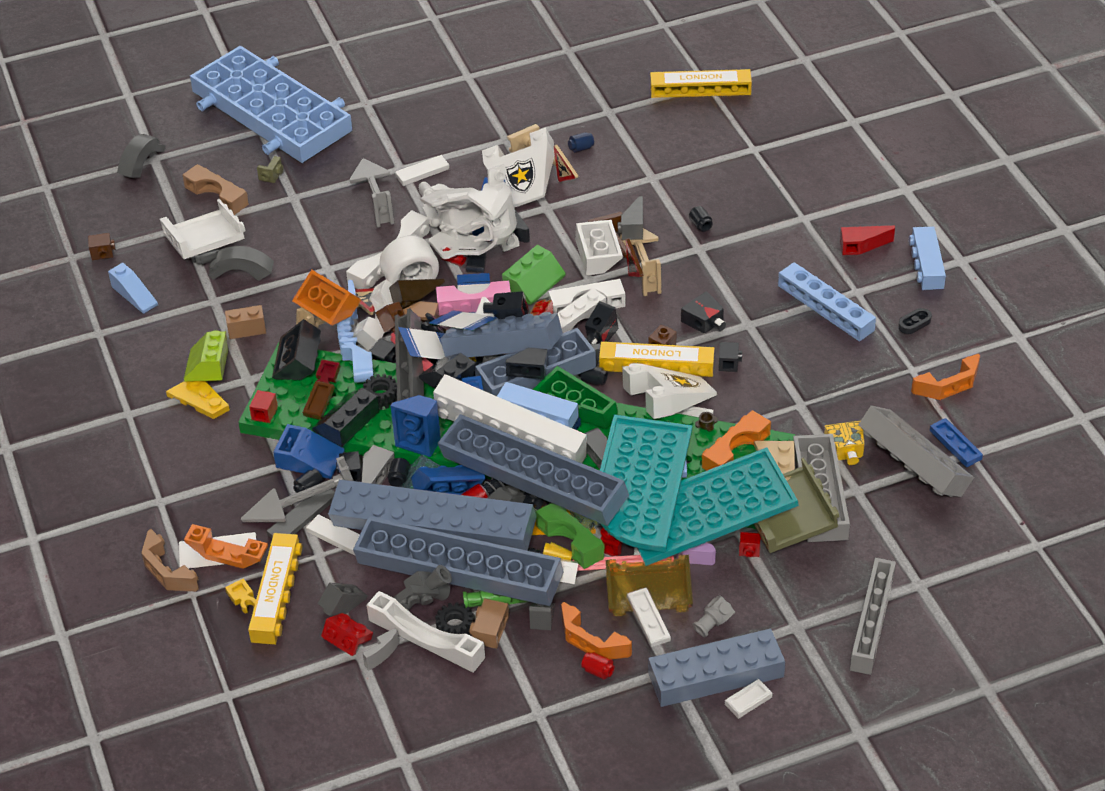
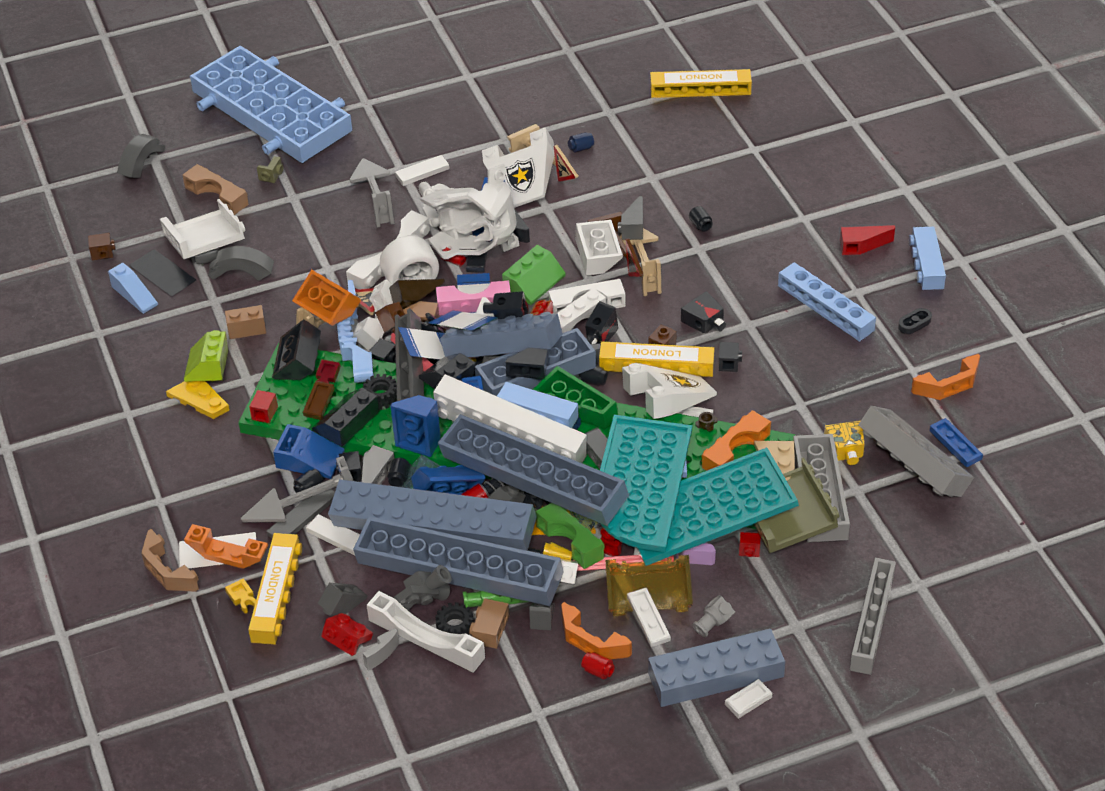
none -> black sticker [130,249,196,296]

